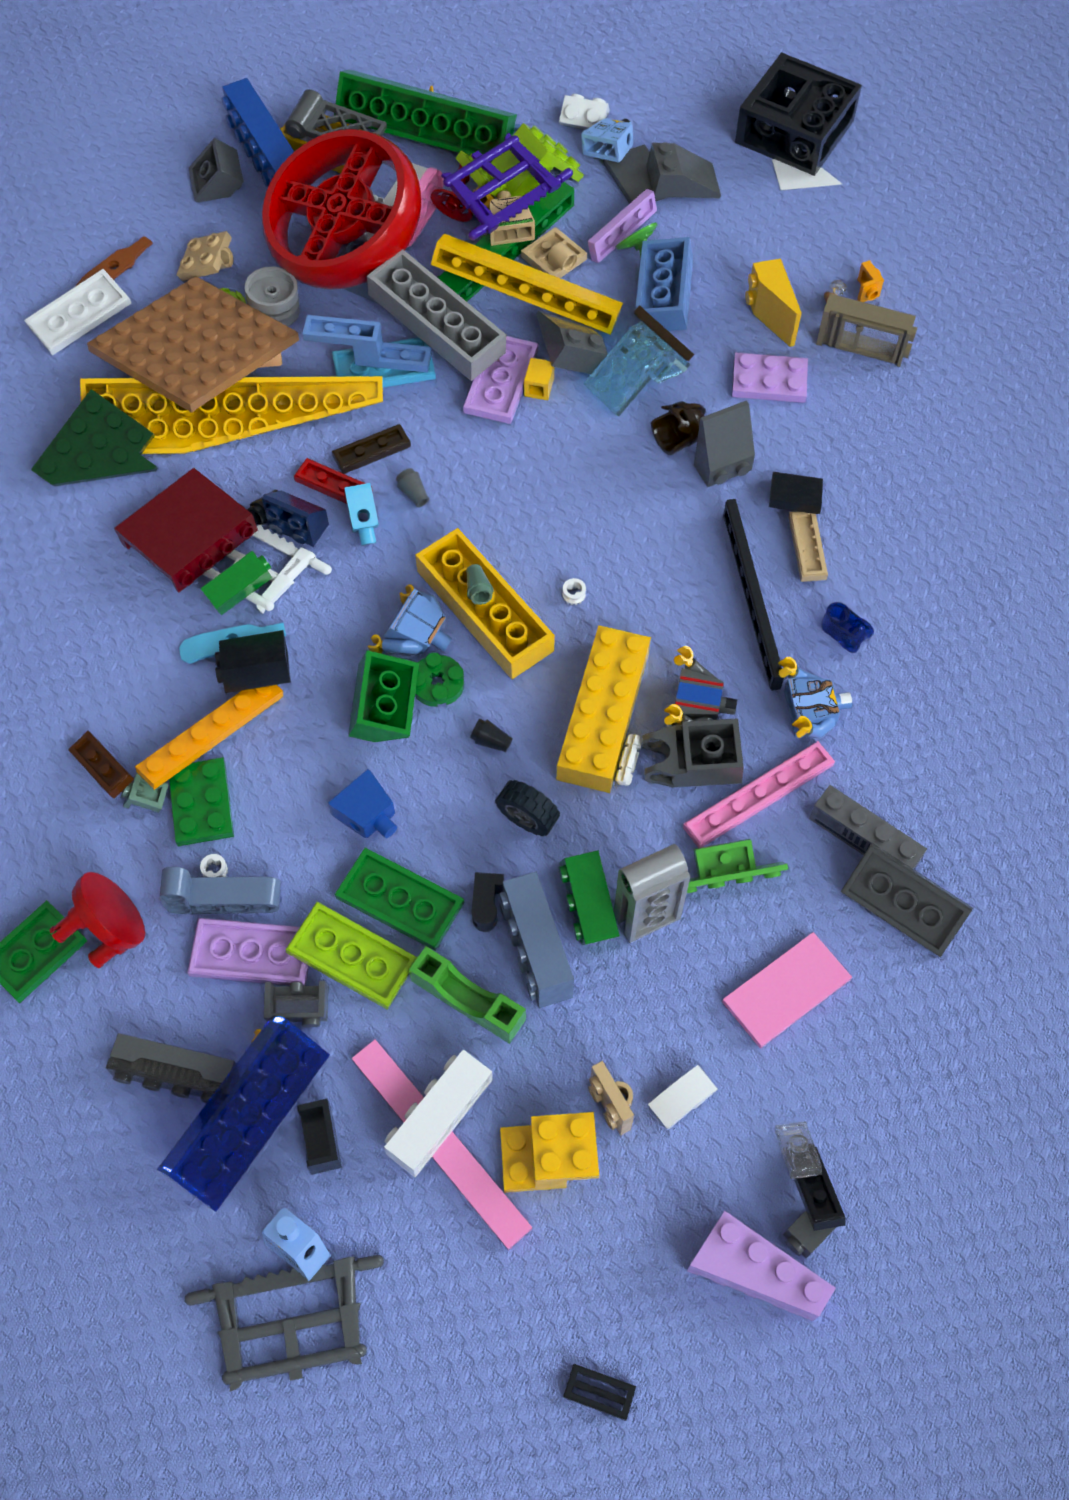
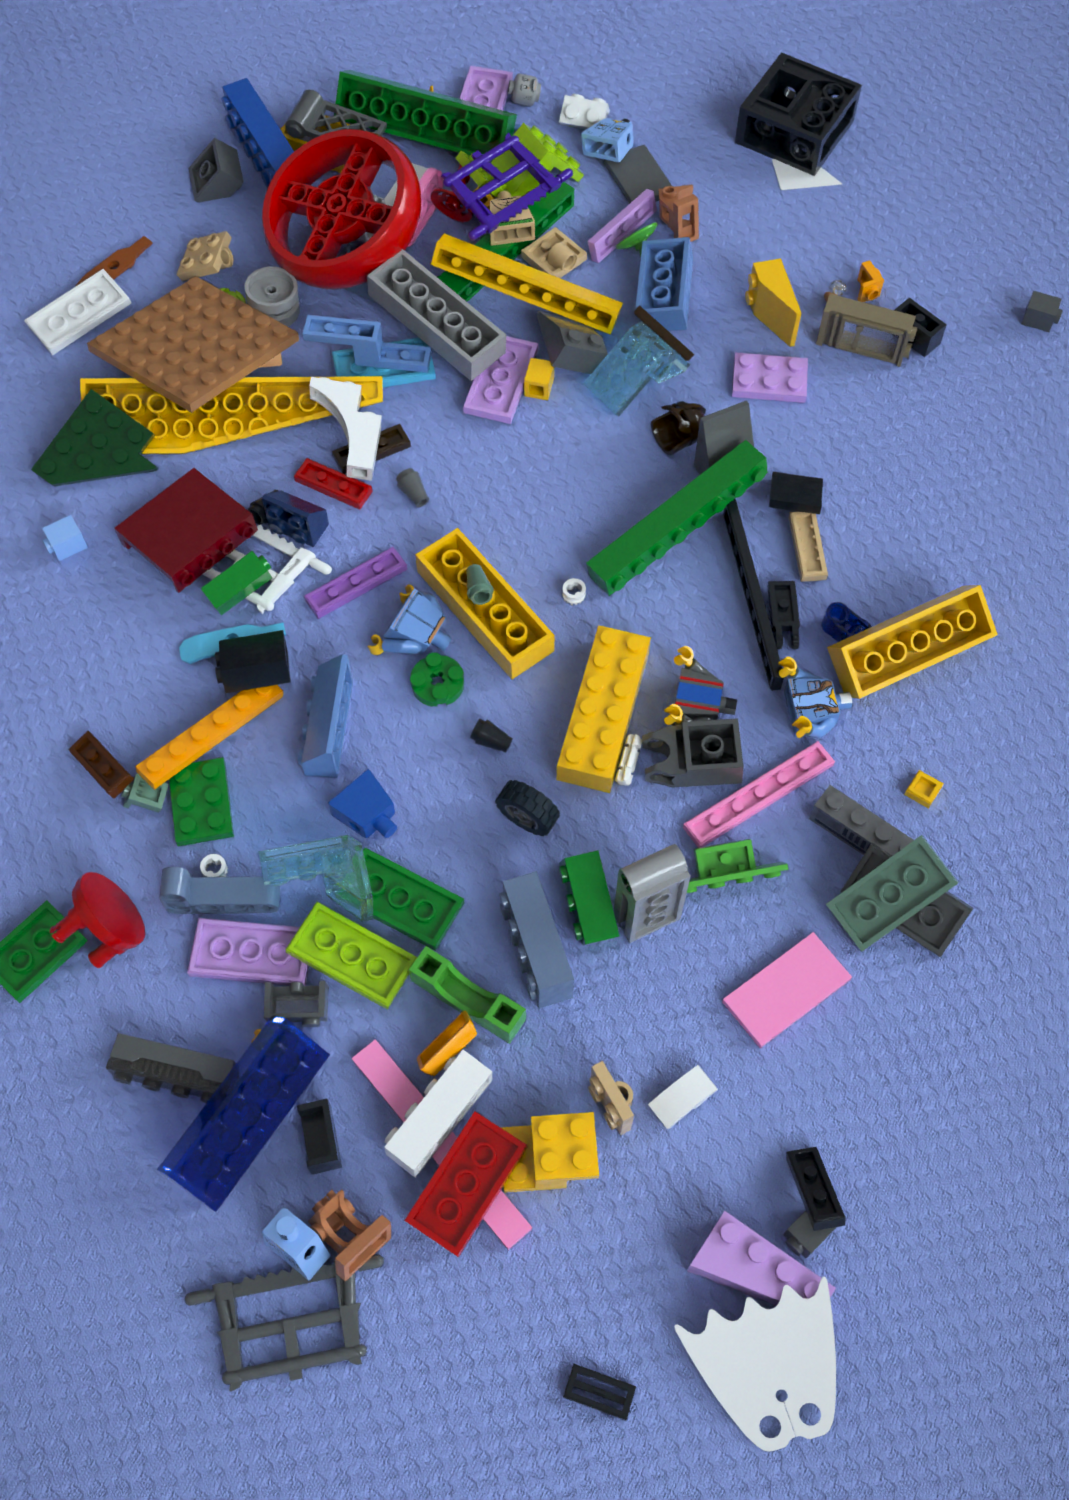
medium azure torso [344,483,379,546] -> none
green slope [348,650,419,742] -> none
black leg [472,872,504,932] -> none
dark grey slope [646,142,721,198] -> none
clear plate [775,1121,822,1179] -> none
none -> light blue brick [42,515,88,561]
none -> clear light blue bracket [258,835,373,922]
none -> medium blue slope [298,654,353,778]
none -> medium lavender tile [304,547,408,619]
none -> nougat tile [308,1189,391,1282]
none -> white arch [310,377,382,481]
none -> red plate [404,1111,528,1257]
none -> light orange piece [417,1010,477,1076]
none -> lavender plate [459,66,513,110]
none -> light grey head [508,73,541,107]
none -> green brick [586,440,768,596]
none -> nougat tile [659,185,699,242]
none -> white piece [675,1277,836,1452]
none -> black hinge [767,581,800,649]
none -> sand green plate [826,835,959,952]
none -> yellow brick [827,585,998,699]
none -> black brick [895,297,947,357]
none -> yellow tile [904,770,944,809]
none -> dark grey brick [1021,291,1063,332]

